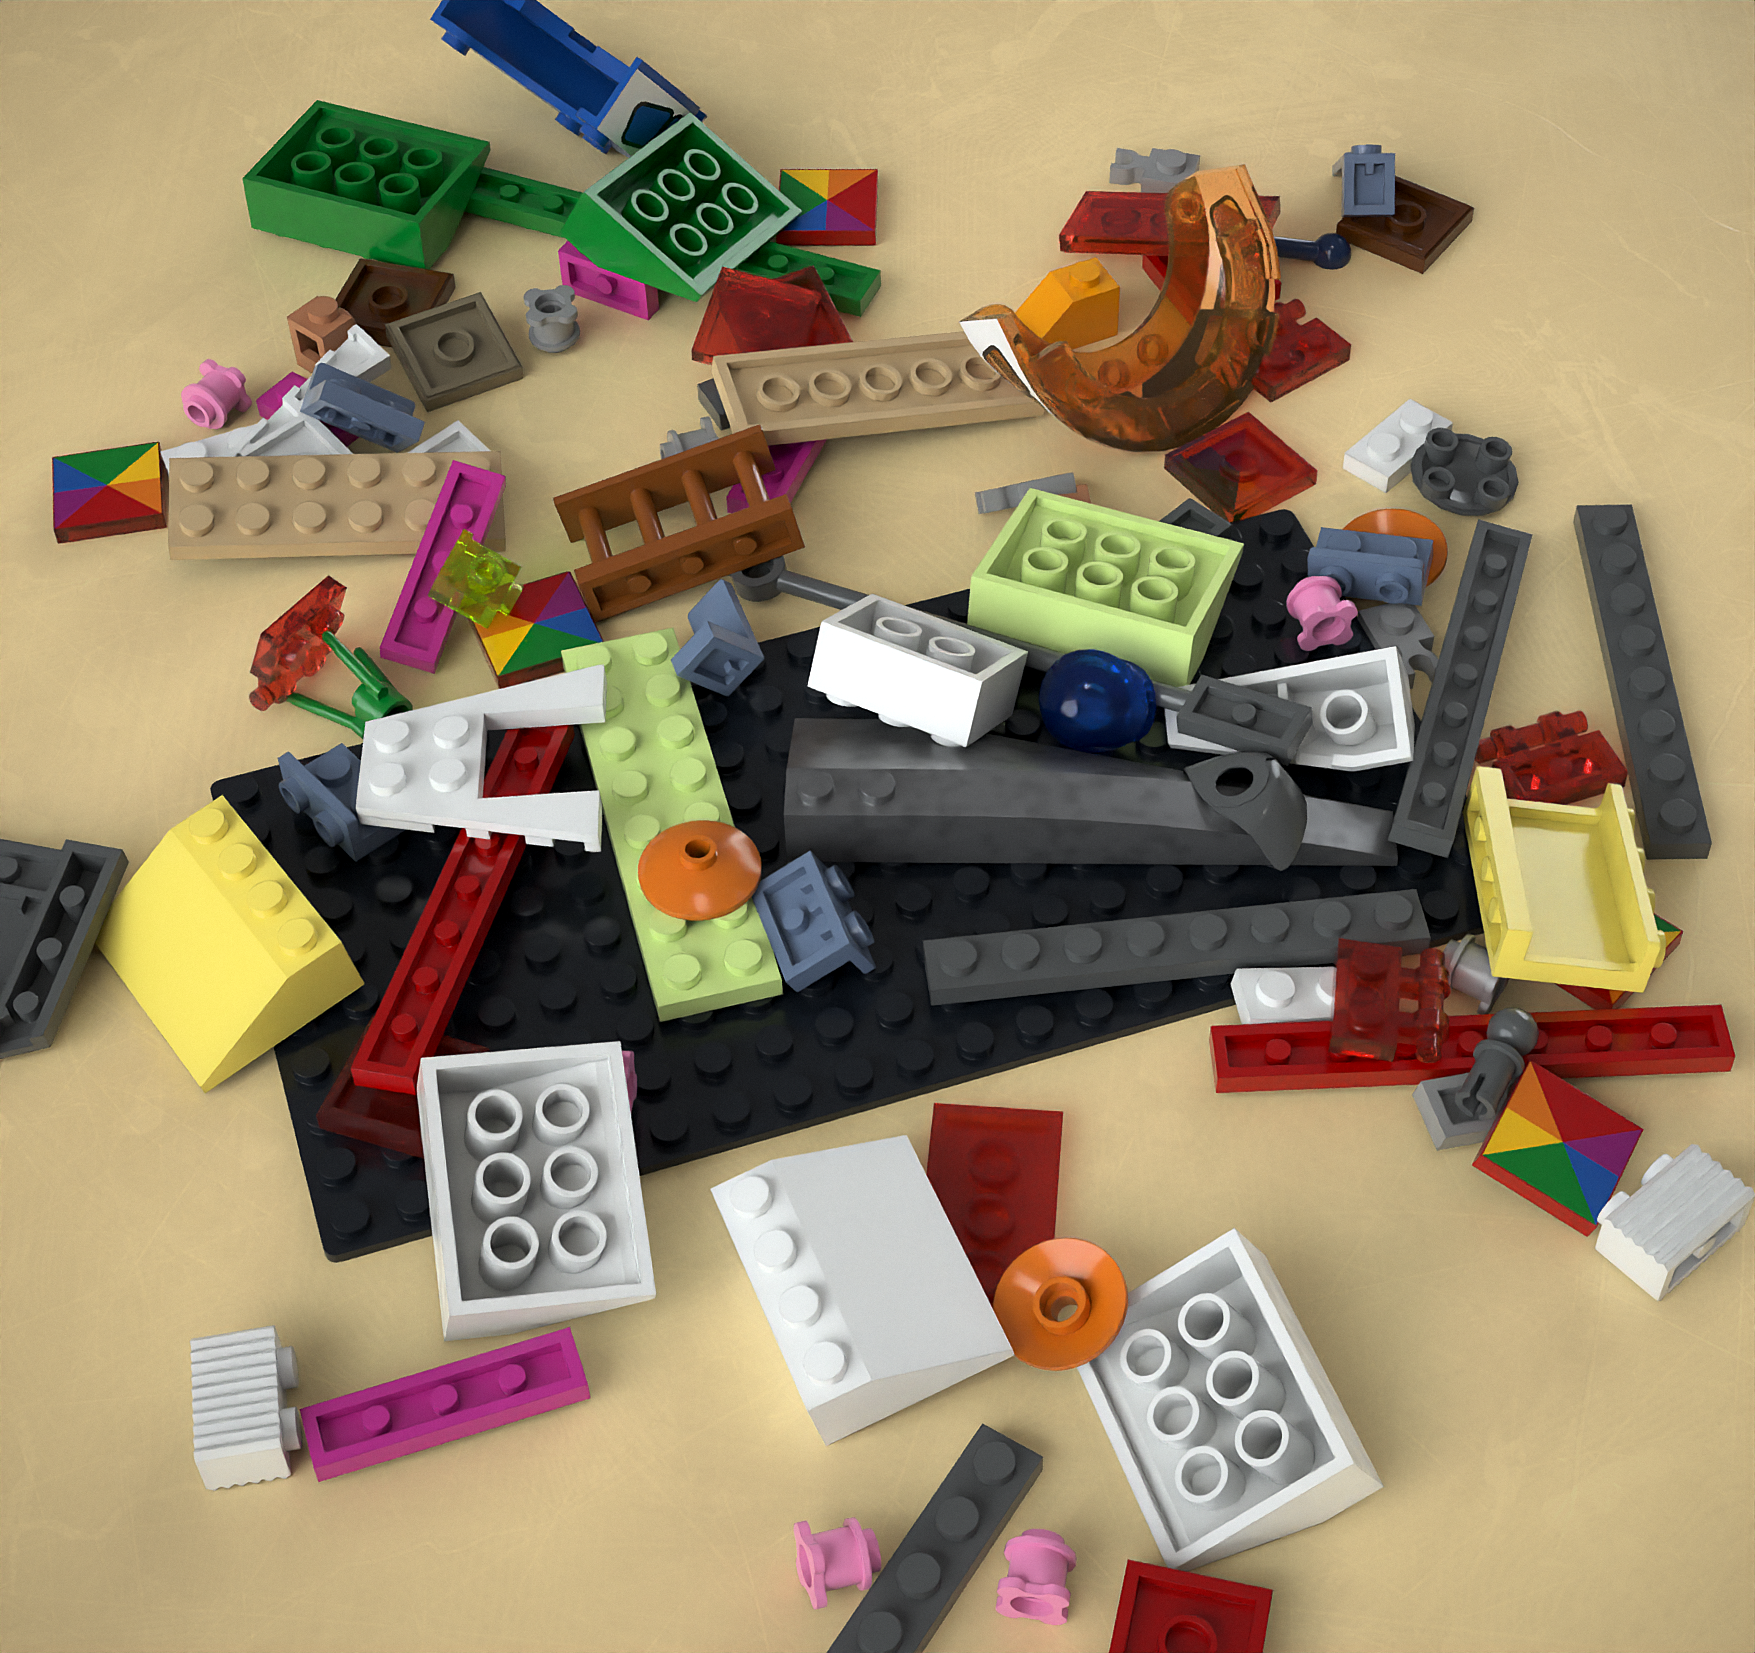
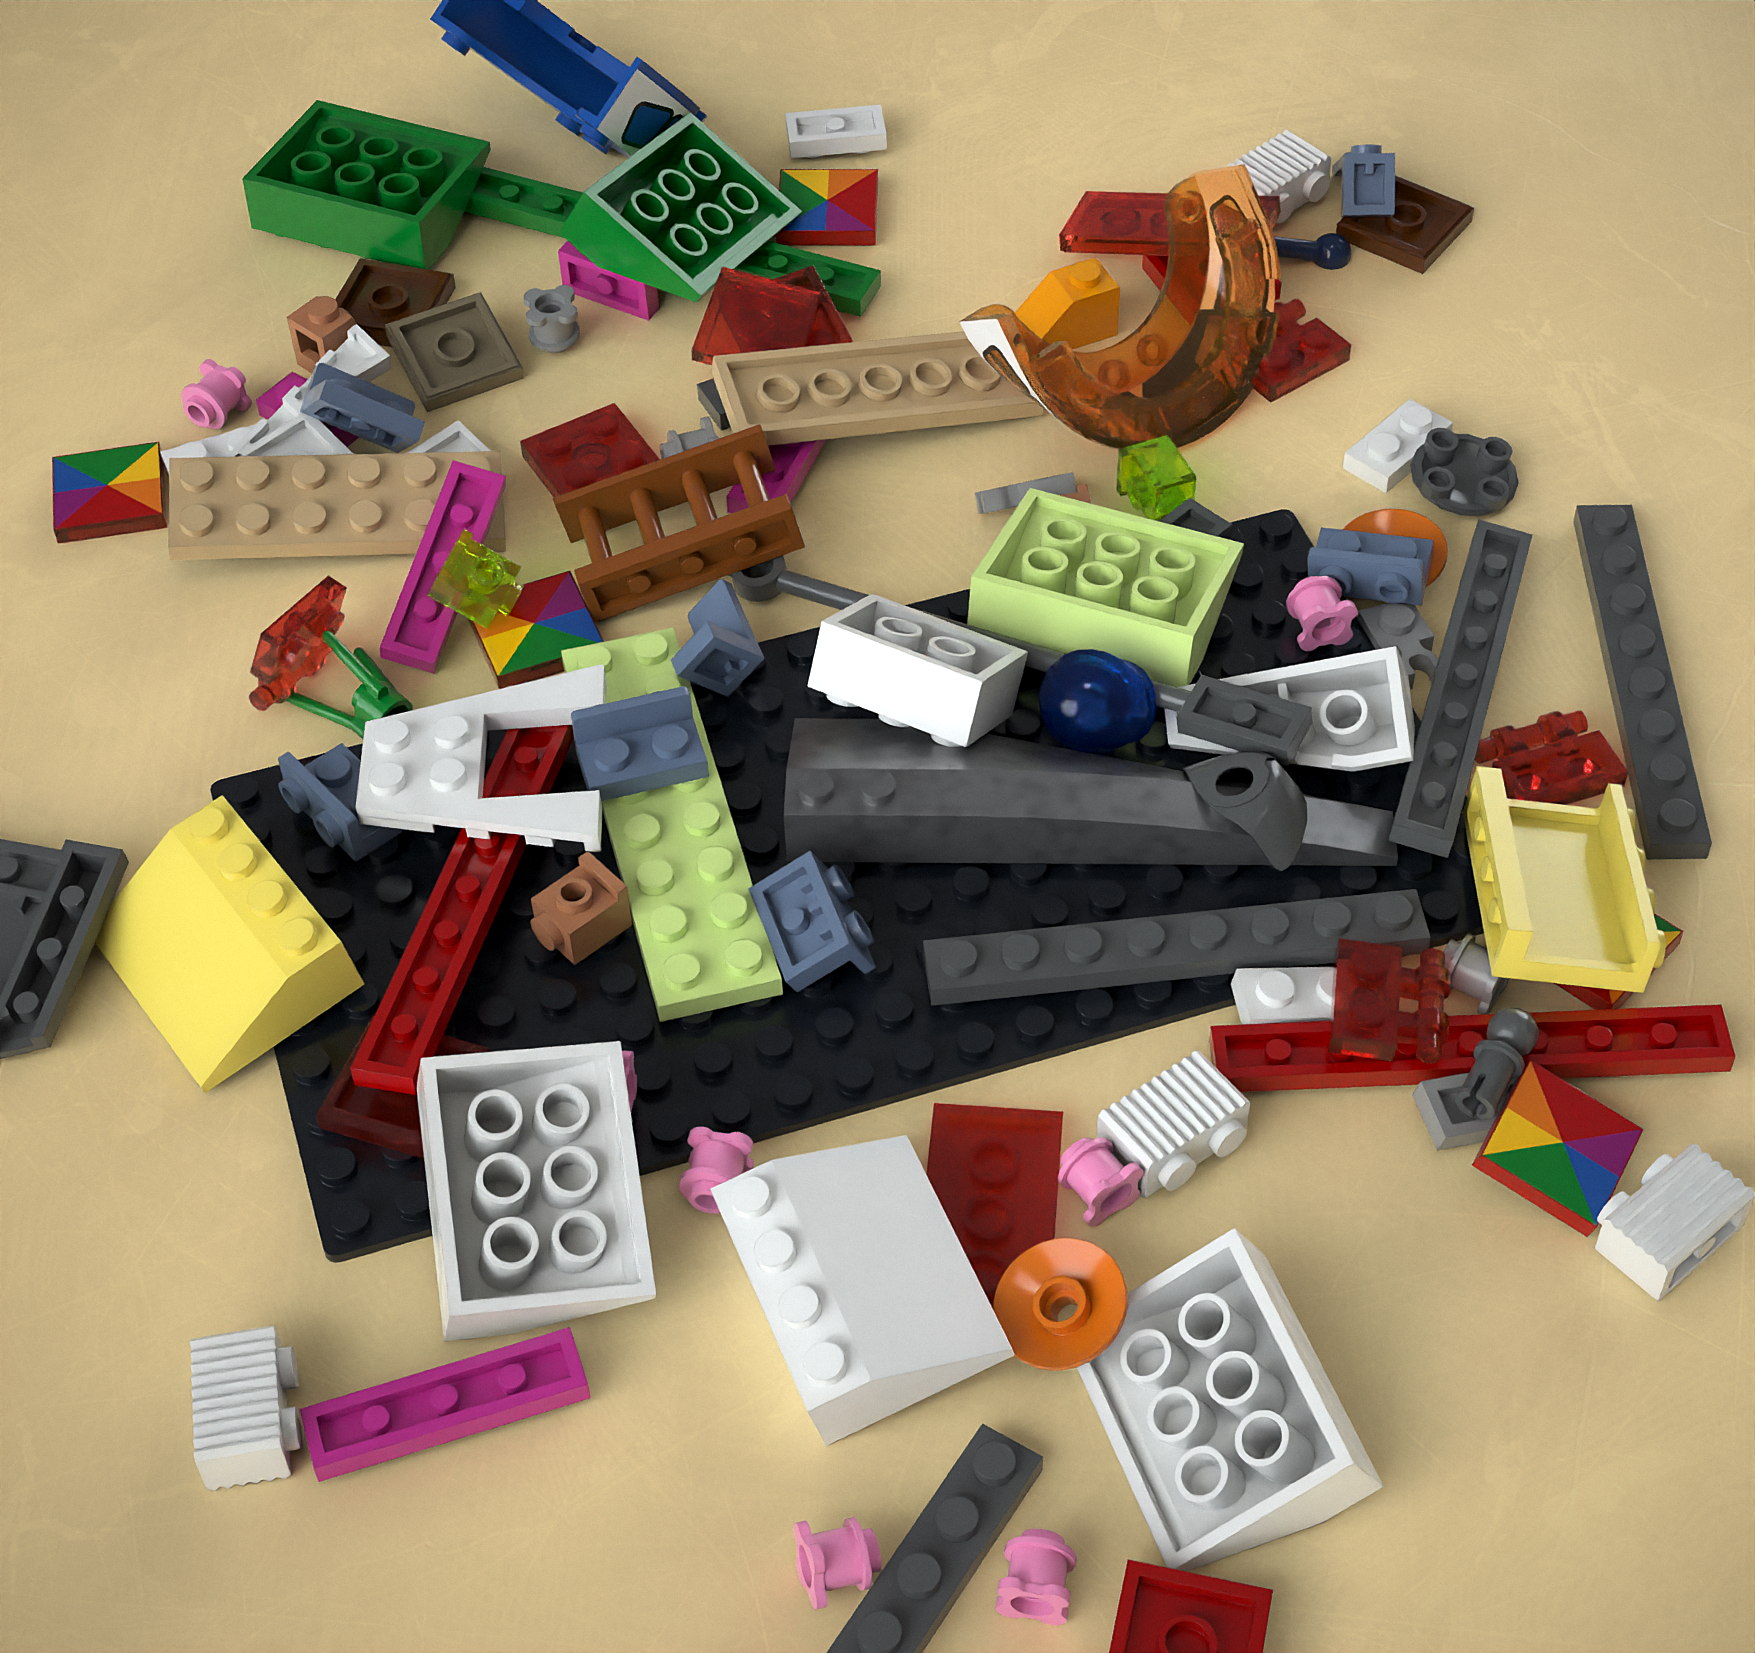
orange dish [638,820,762,921] -> none
light grey plate [1109,148,1200,201] -> none
clear red tile [1164,412,1318,523] -> none
none -> clear red plate [520,403,660,498]
none -> nougat brick [530,851,632,965]
none -> sand blue bracket [571,686,709,801]
none -> bright pink brick [679,1127,754,1214]
none -> white plate [785,105,887,158]
none -> bright pink brick [1058,1137,1144,1227]
none -> white brick [1097,1050,1250,1198]
none -> clear neon green brick [1116,435,1196,521]
none -> white brick [1218,129,1331,233]

